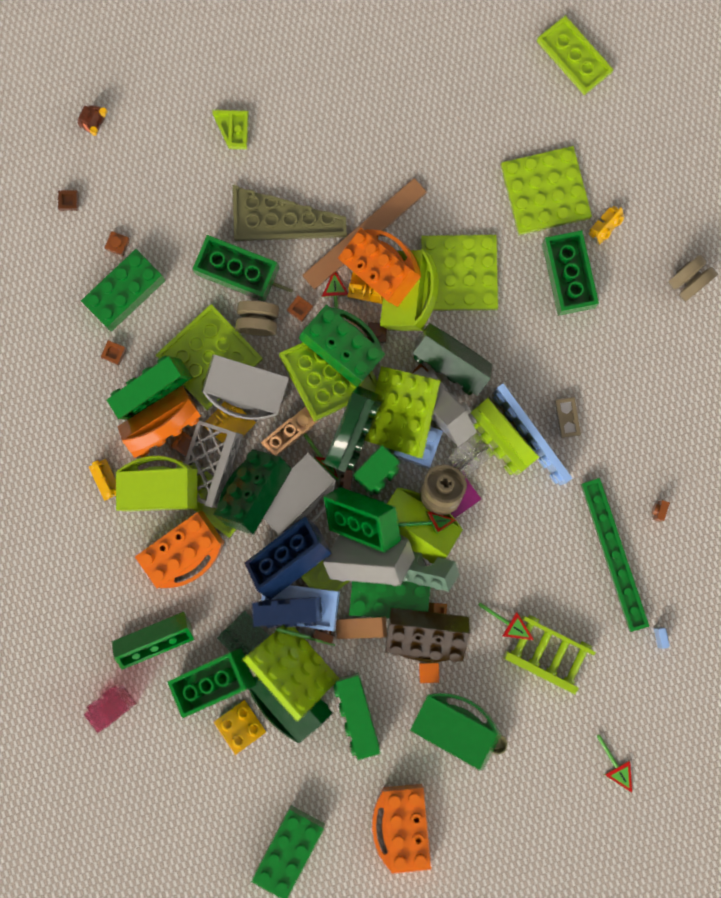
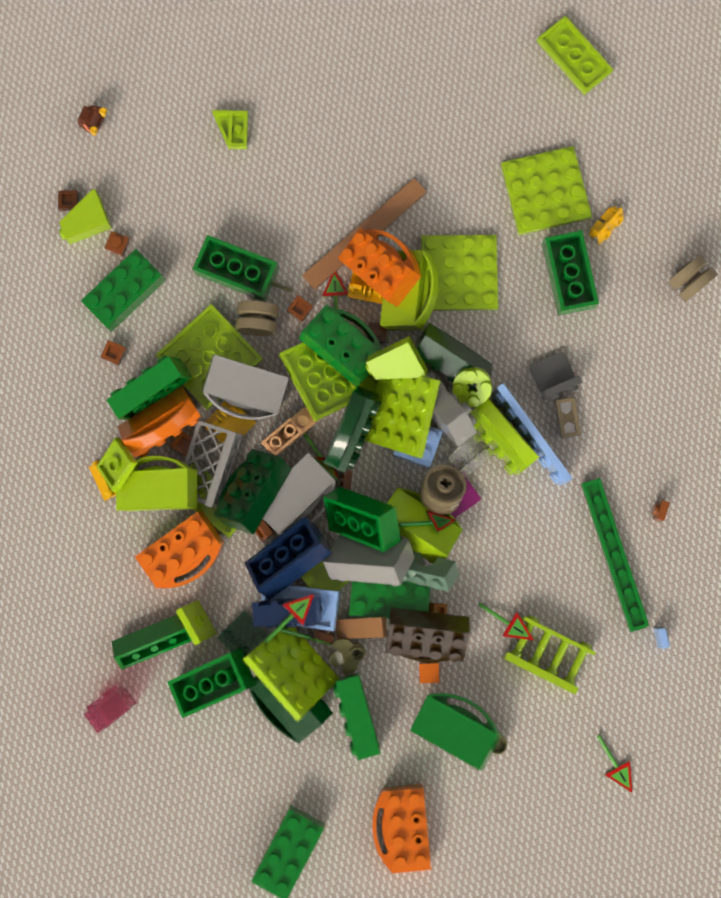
yellow hinge [213,700,266,755] -> none
olive wing [233,185,347,241] -> none
green brick [354,445,400,496] -> none
none -> lime slope [59,189,112,244]
none -> lime plate [96,437,137,493]
none -> lime plate [176,600,217,645]
none -> dark orange plate [255,520,273,543]
none -> piece [264,594,314,643]
none -> olive plate [328,639,366,675]
none -> slope [365,336,428,379]
none -> lime plate [452,367,492,407]
none -> dark grey bracket [530,352,583,401]

